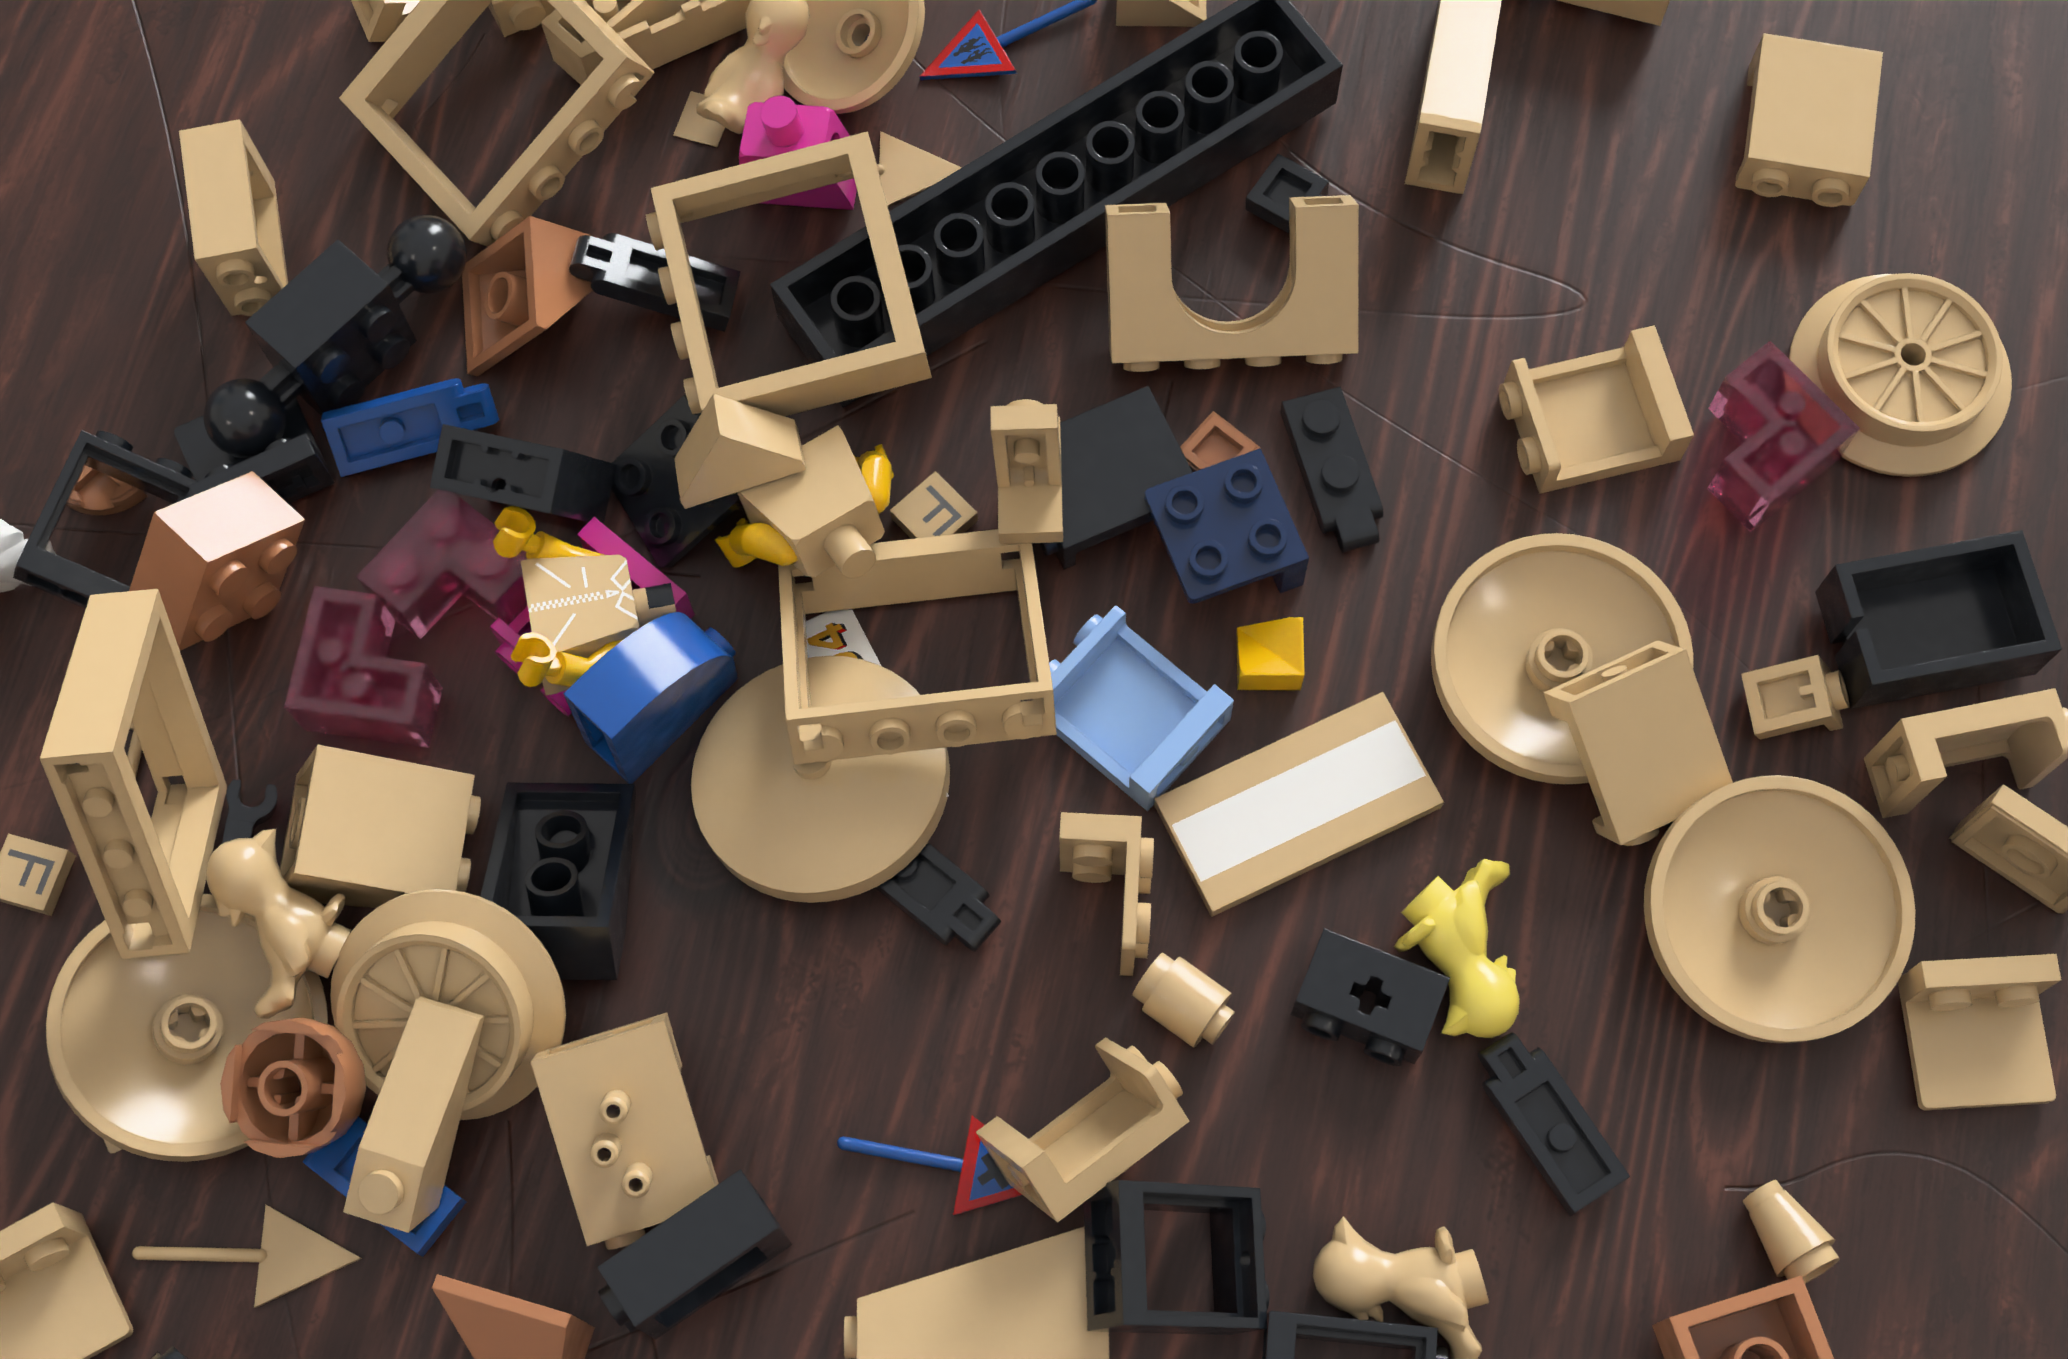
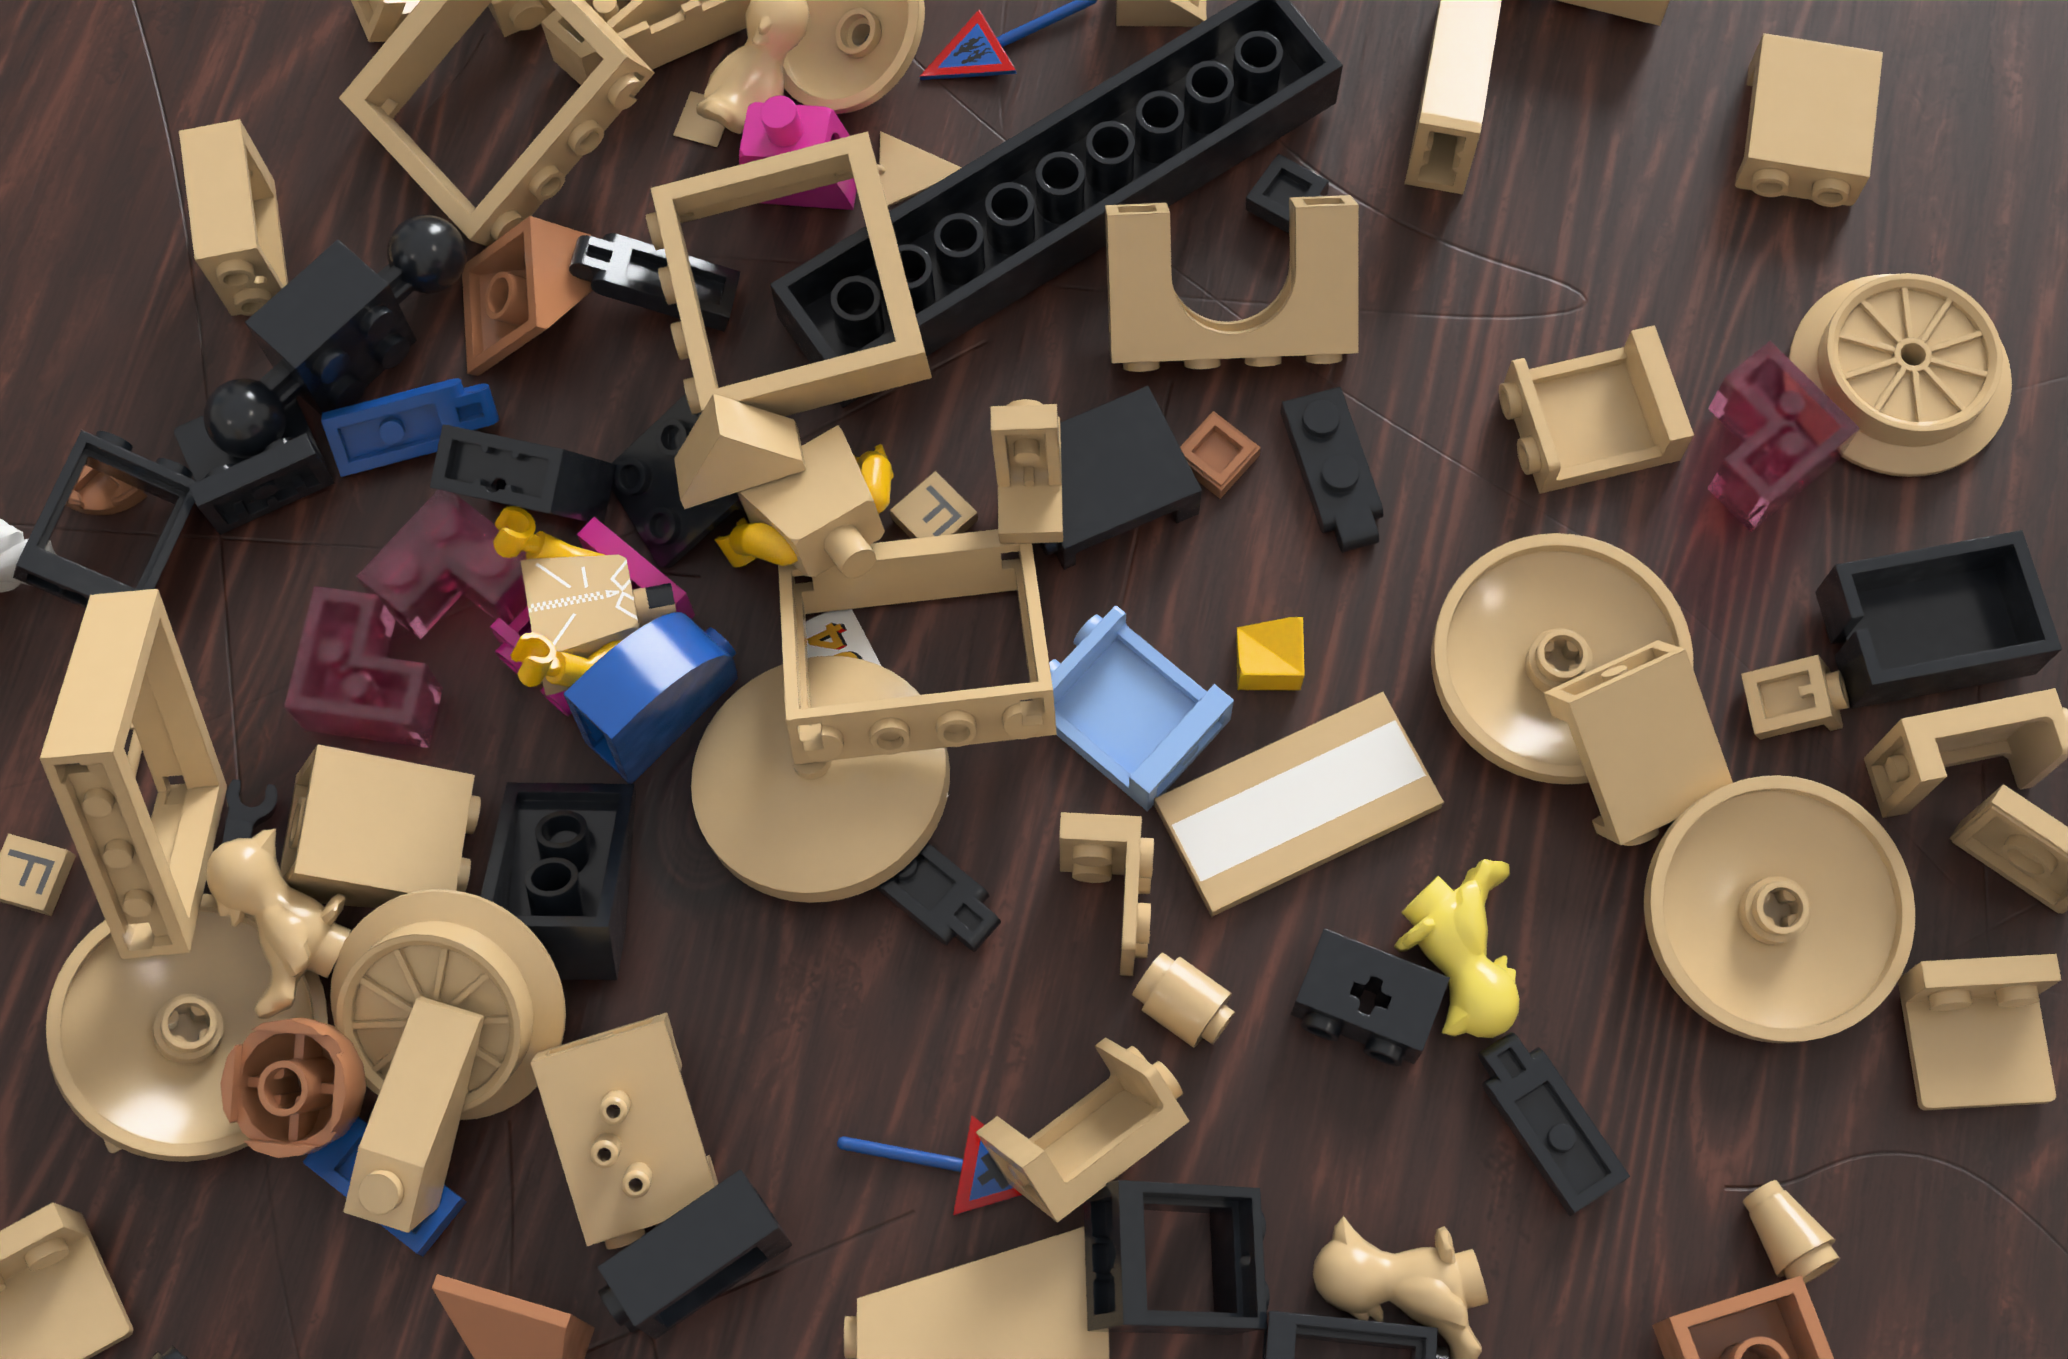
nougat brick [129,471,305,651] -> none
tan piece [132,1205,362,1308] -> none
dark blue bracket [1145,448,1309,604] -> none

